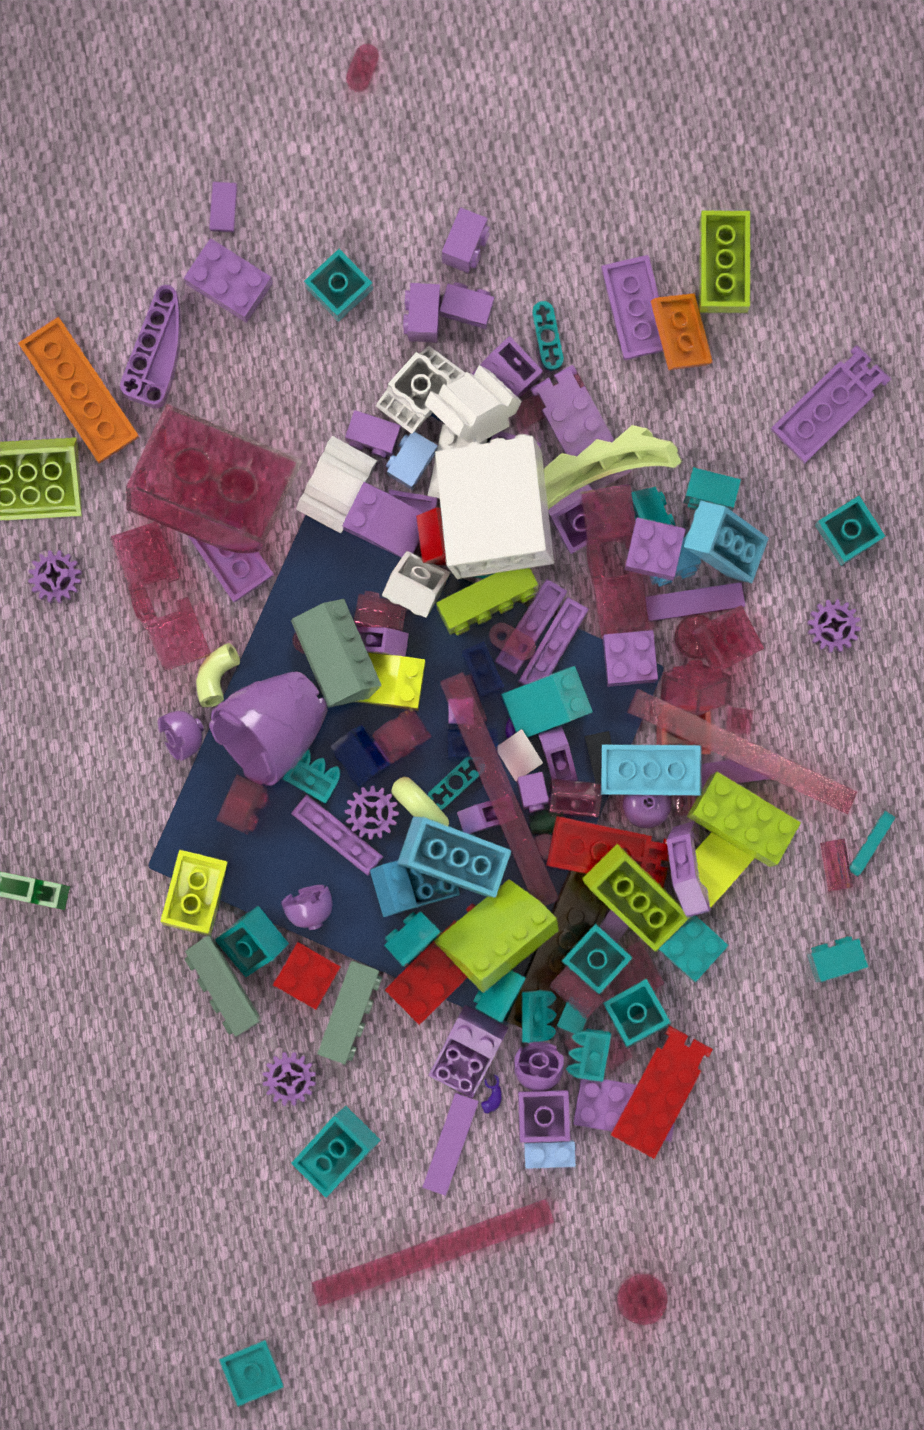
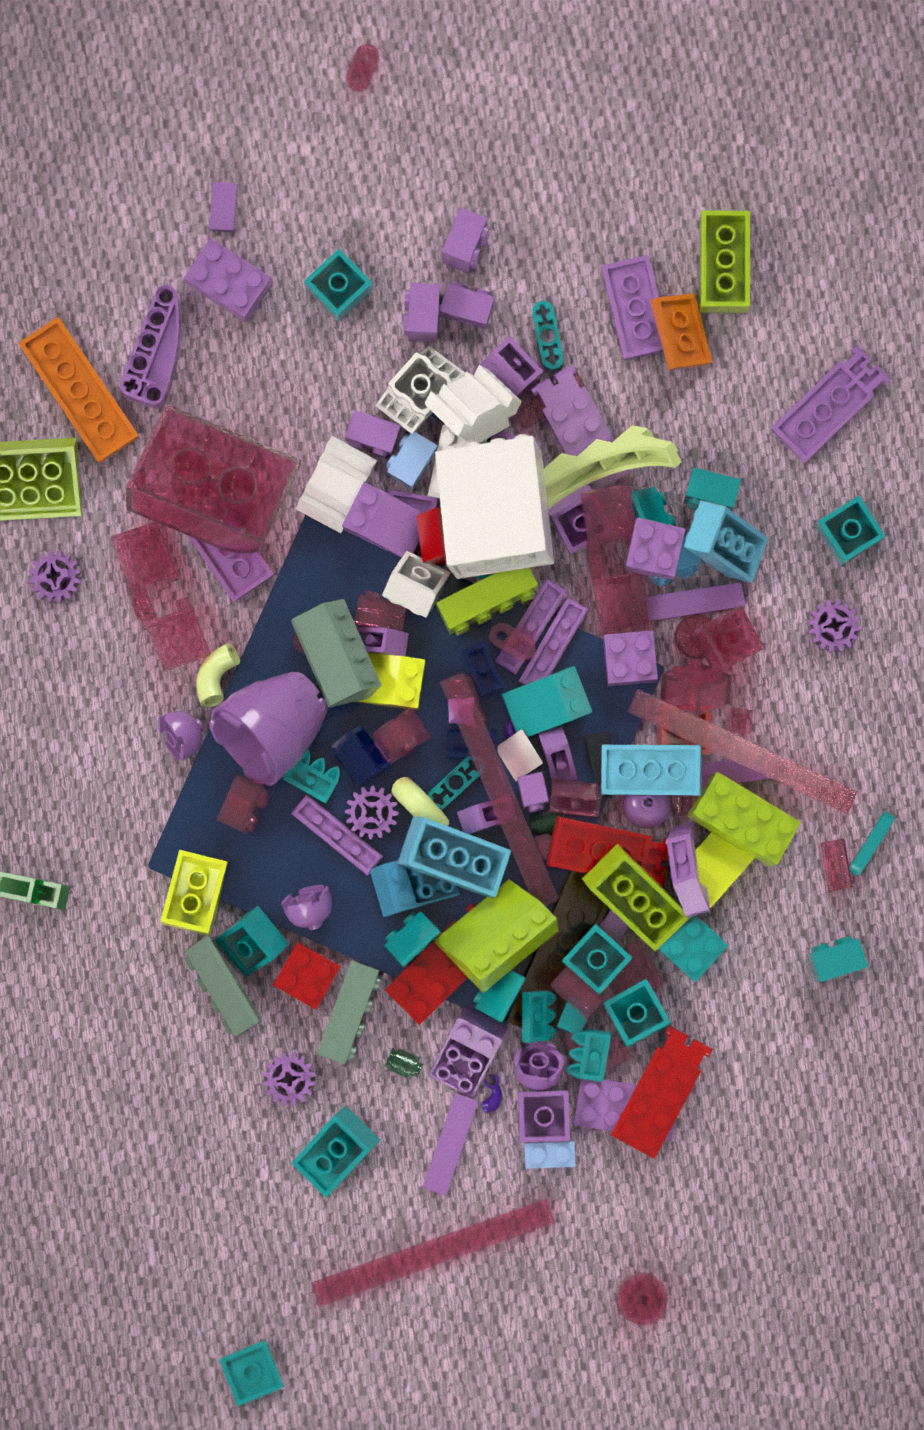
none -> clear green brick [385,1048,423,1080]

